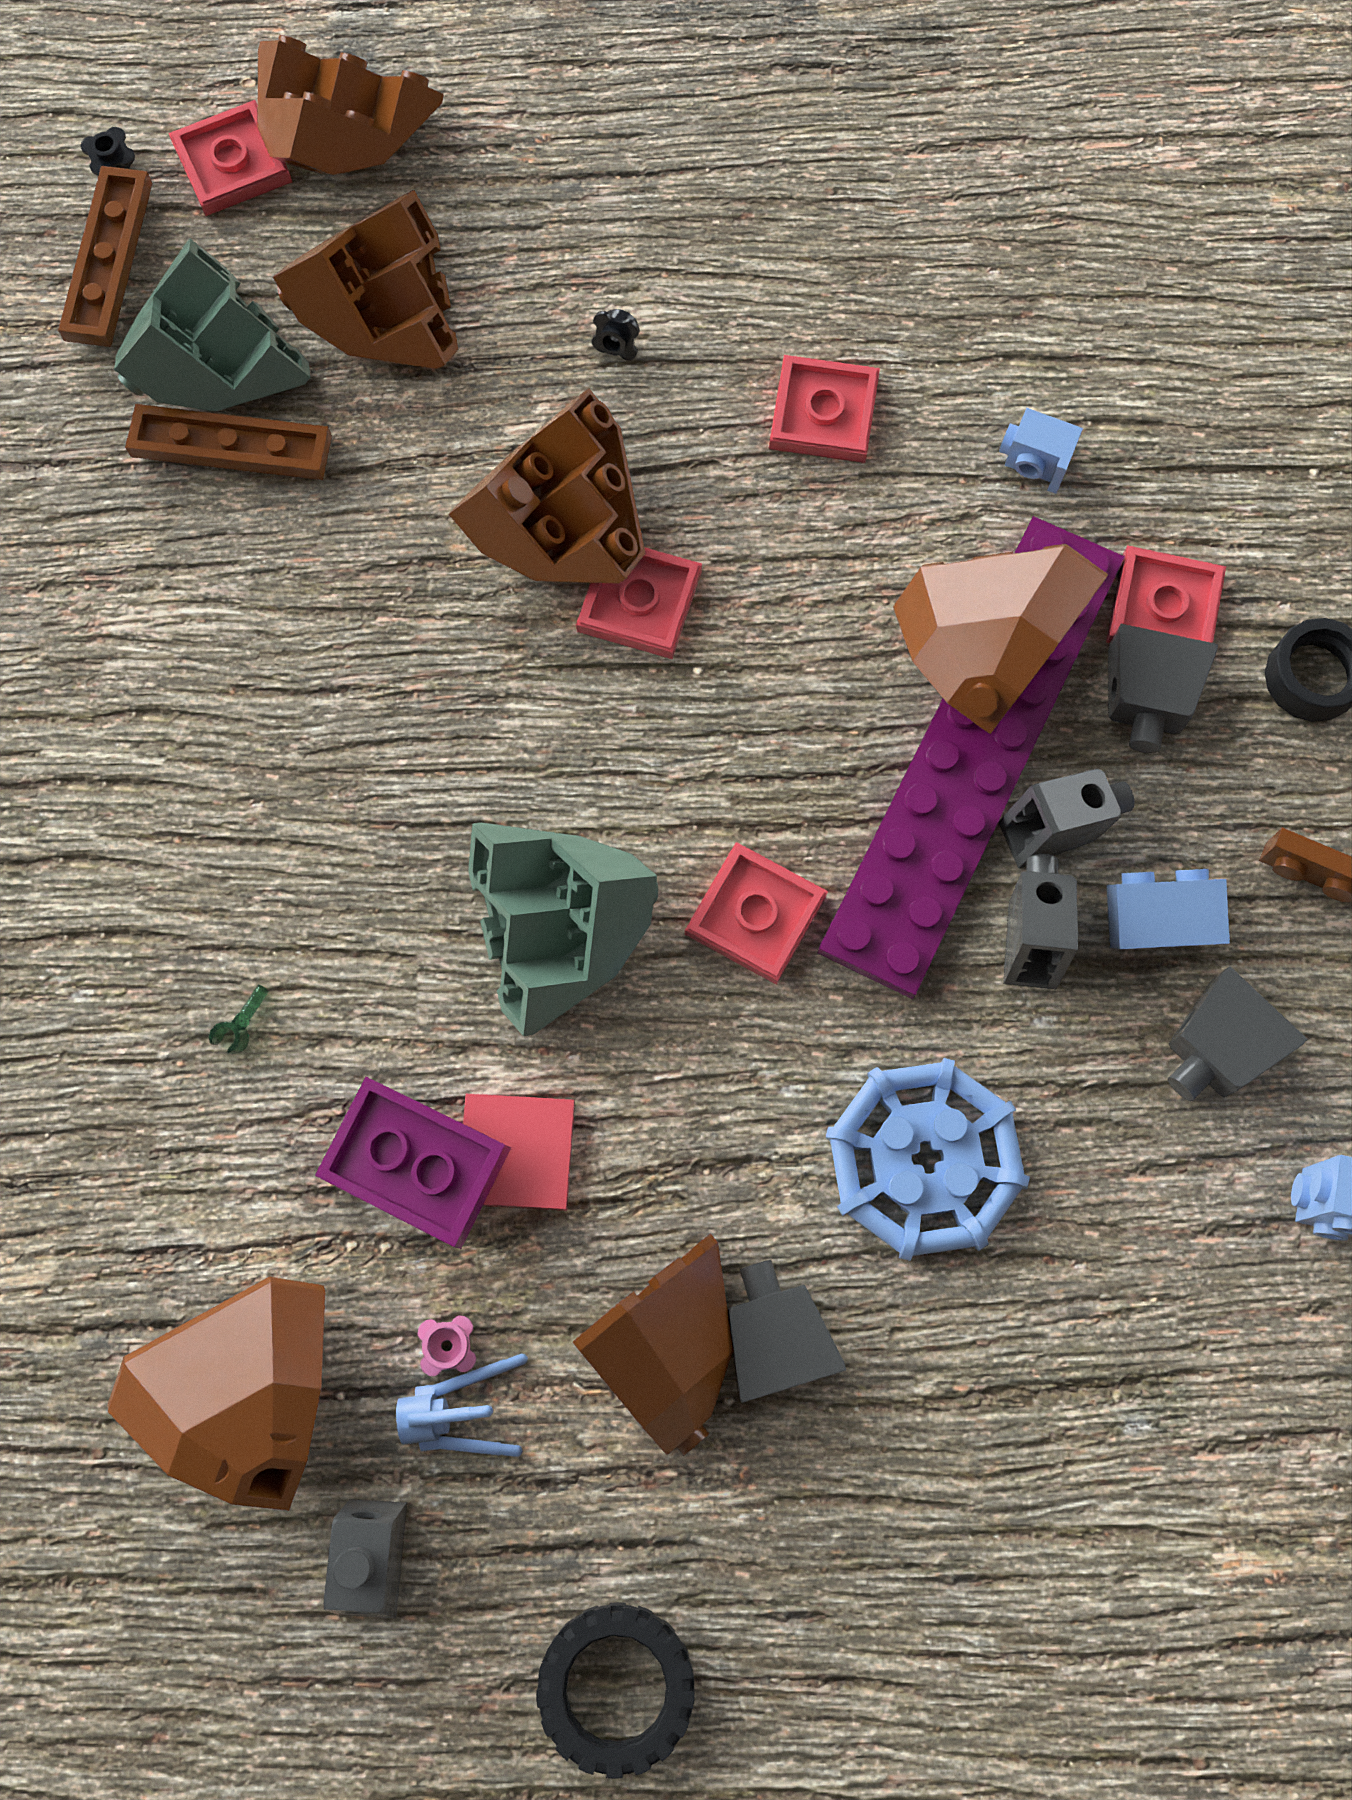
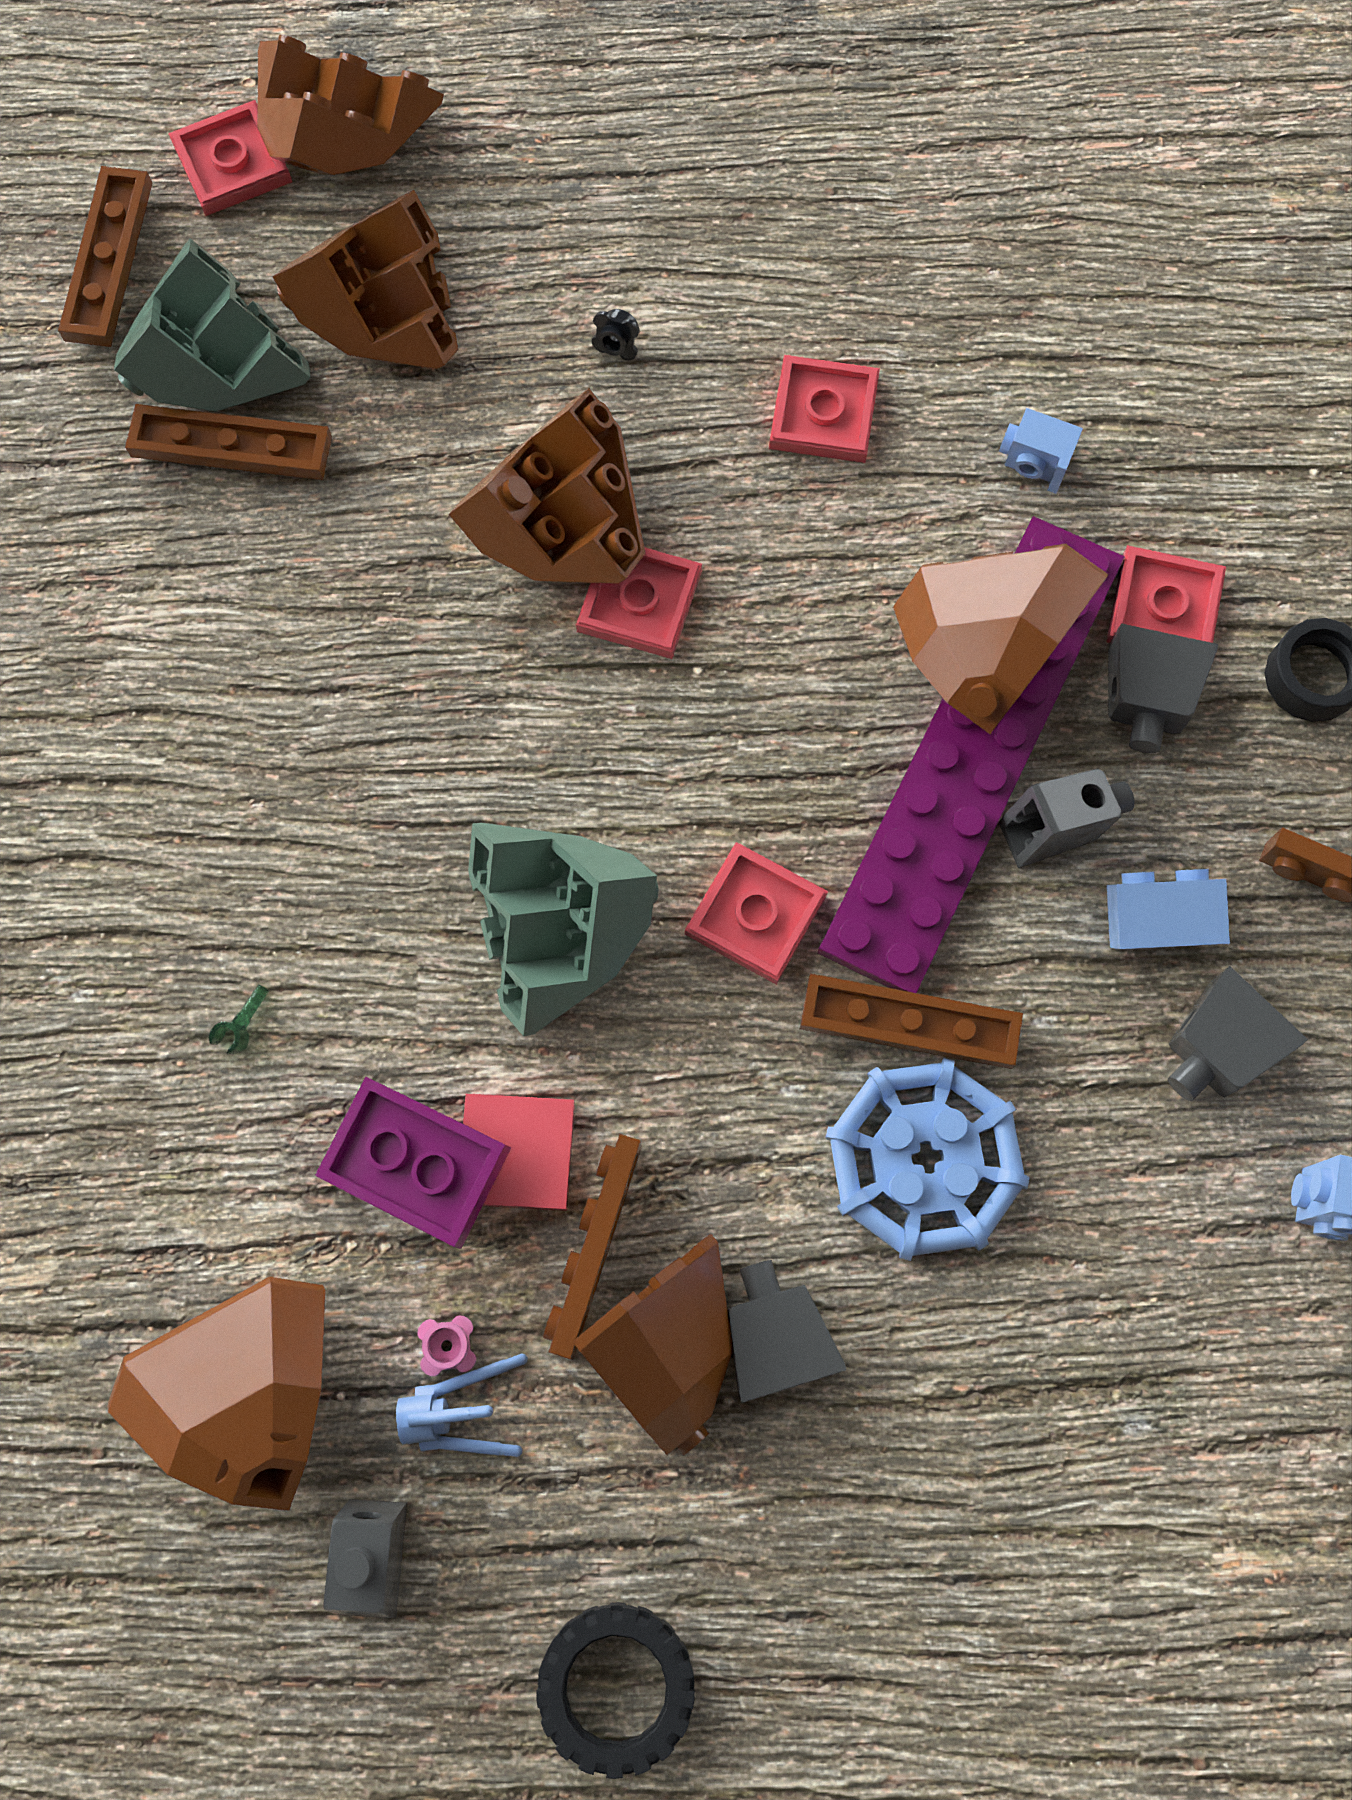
black plate [81,127,135,176] -> none
dark grey torso [1003,854,1078,990] -> none
none -> dark orange plate [543,1134,642,1360]
none -> dark orange plate [800,973,1023,1069]

